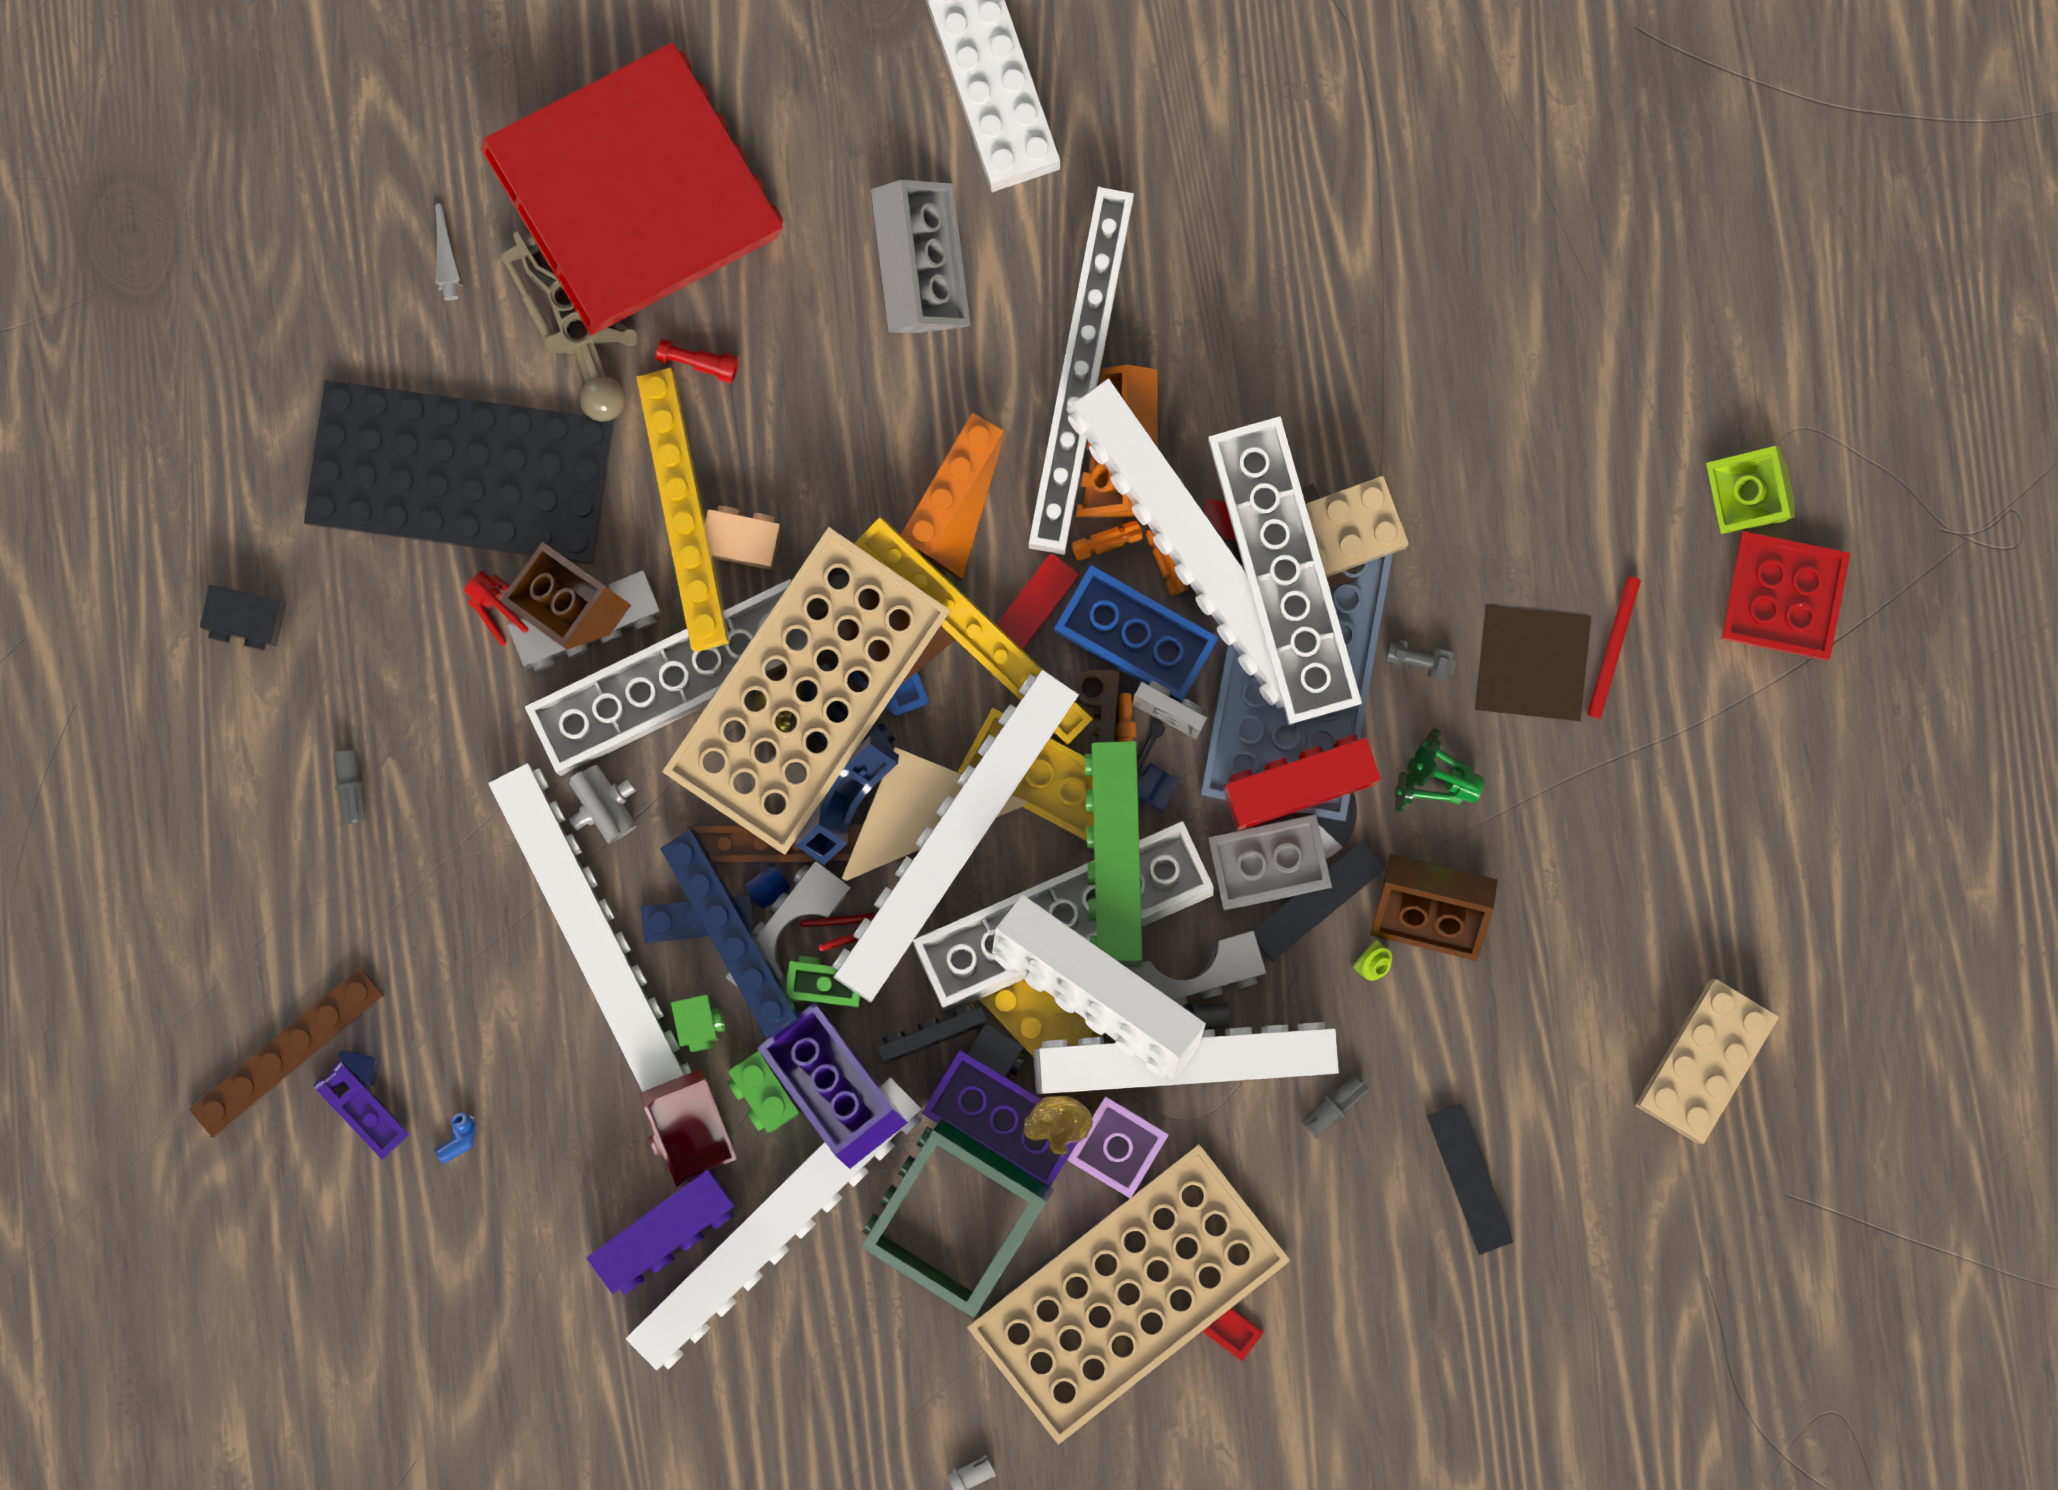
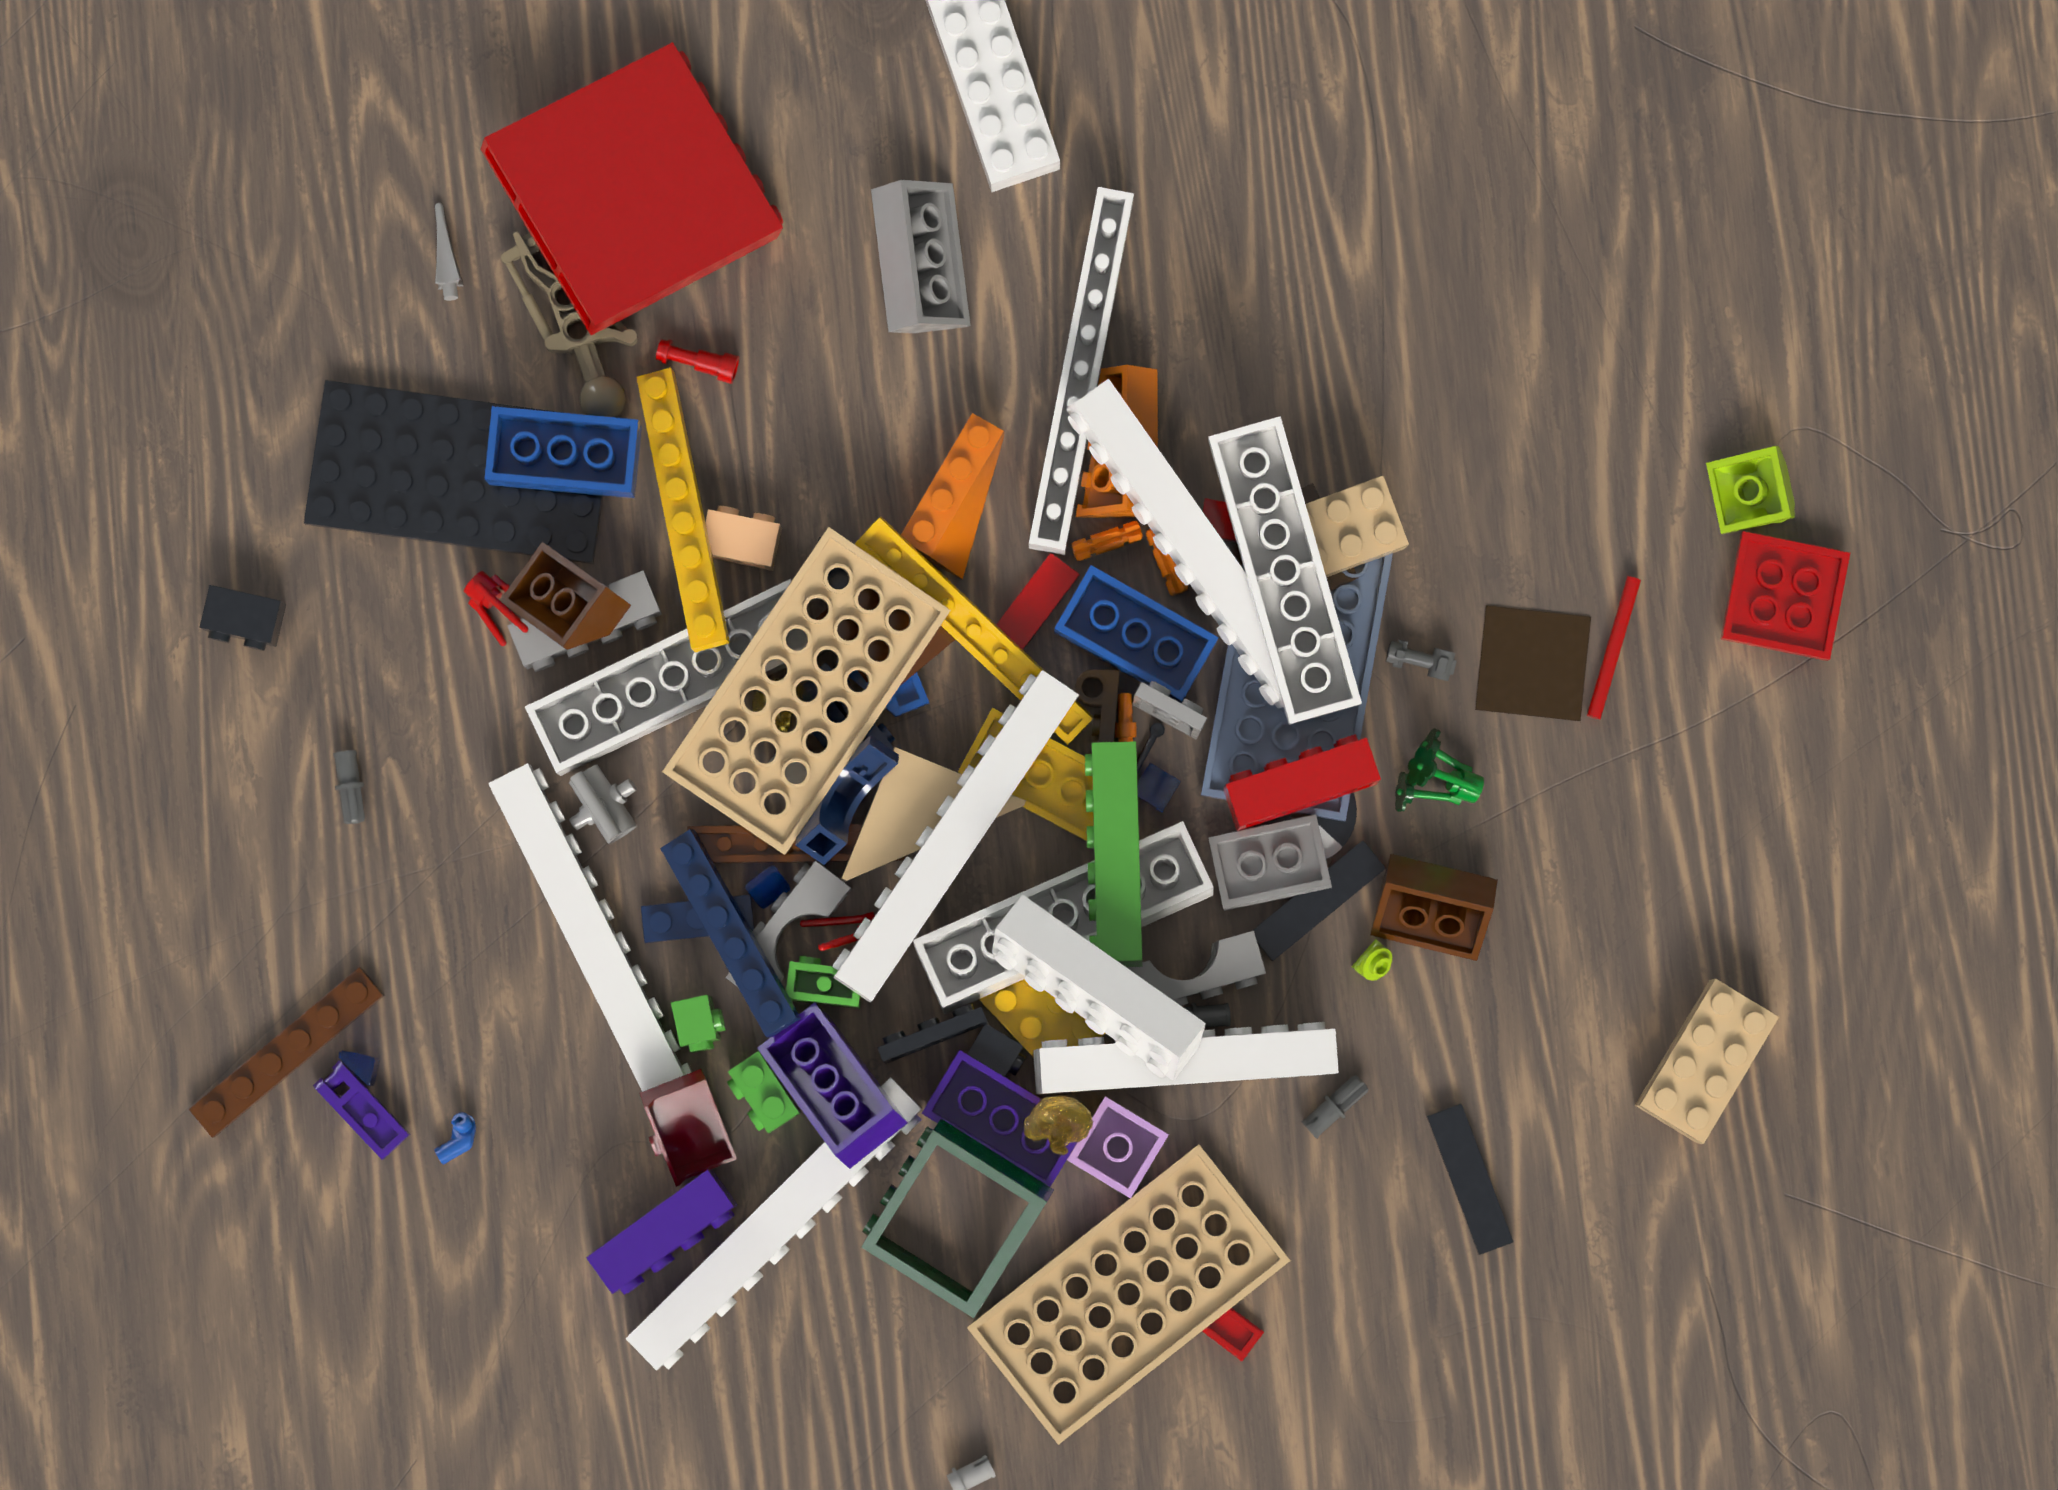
none -> blue brick [484,406,642,498]

